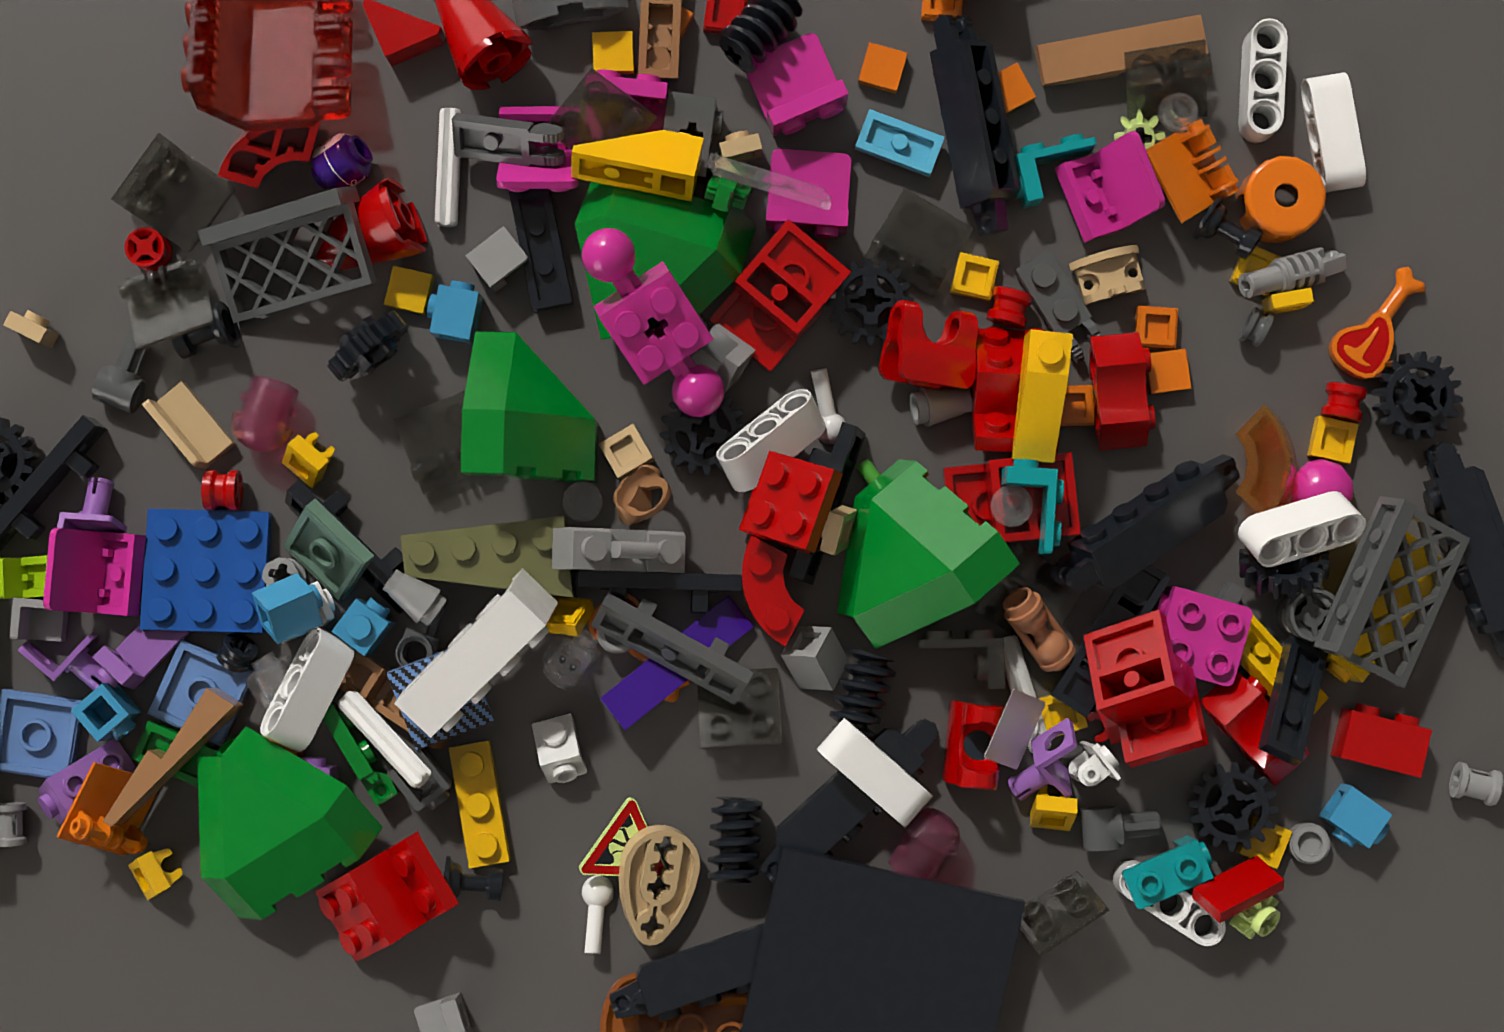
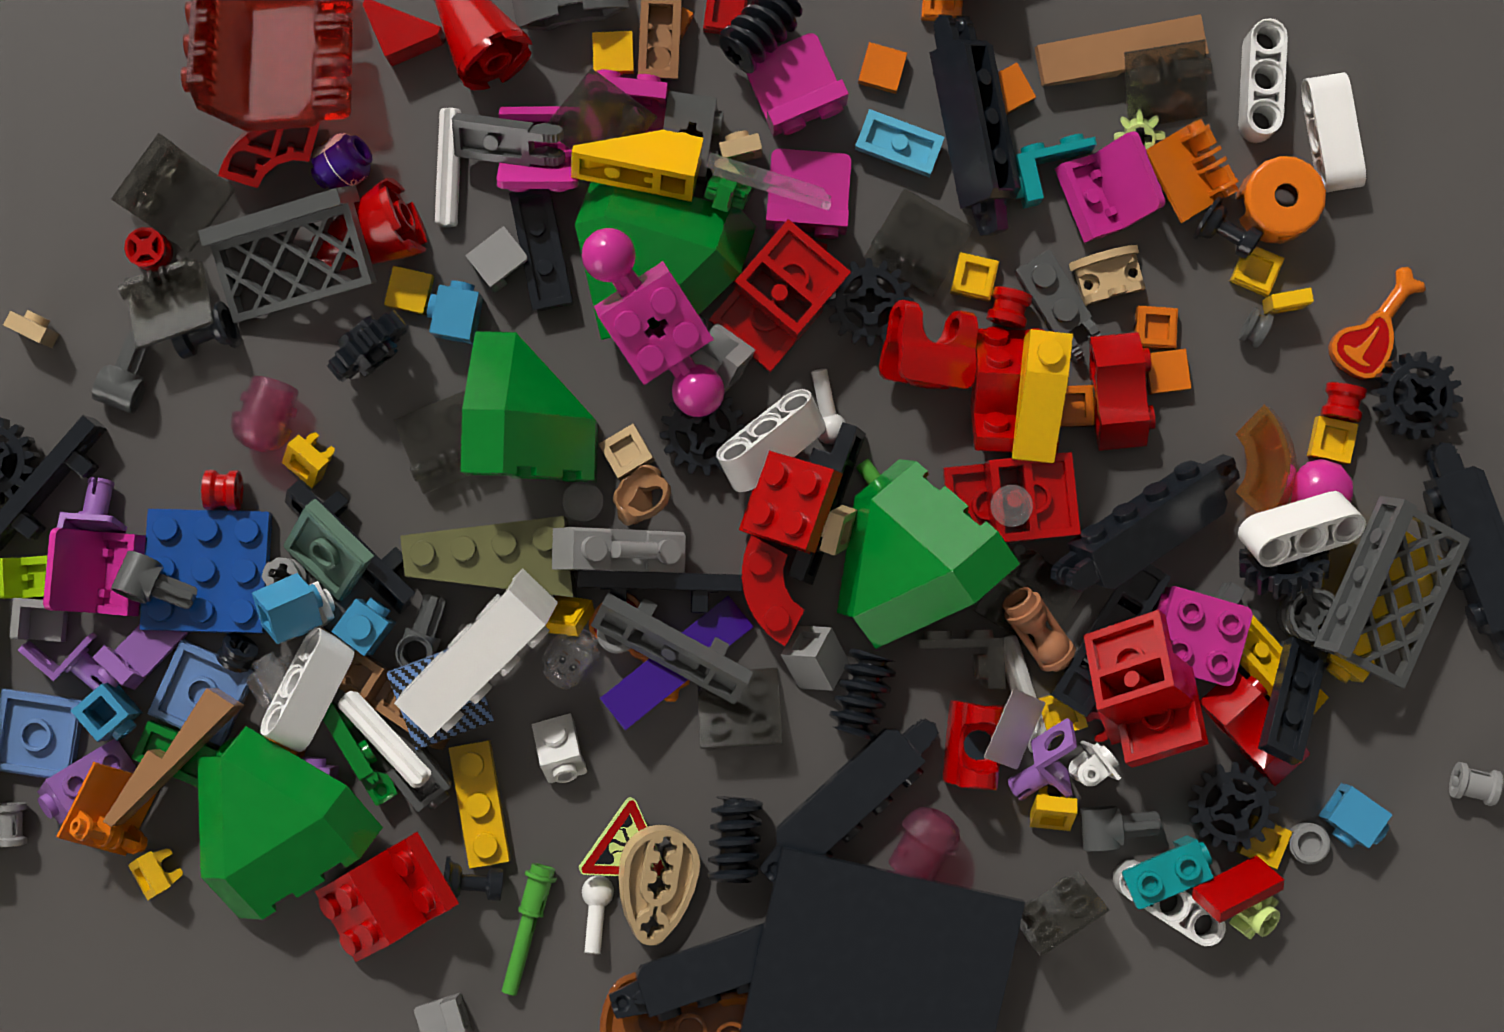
tan panel [142,381,236,470] -> none
light grey cone [383,569,447,626] -> none
white beam [817,718,933,828] -> none
light grey cone [910,388,972,427] -> none
teal bracket [1001,459,1064,555] -> none
clear plate [1158,93,1198,133] -> none
light grey hinge [1238,247,1347,298] -> none
red brick [1330,703,1432,778] -> none
none -> dark grey axle [111,551,198,609]
none -> bright green pin [501,863,557,996]

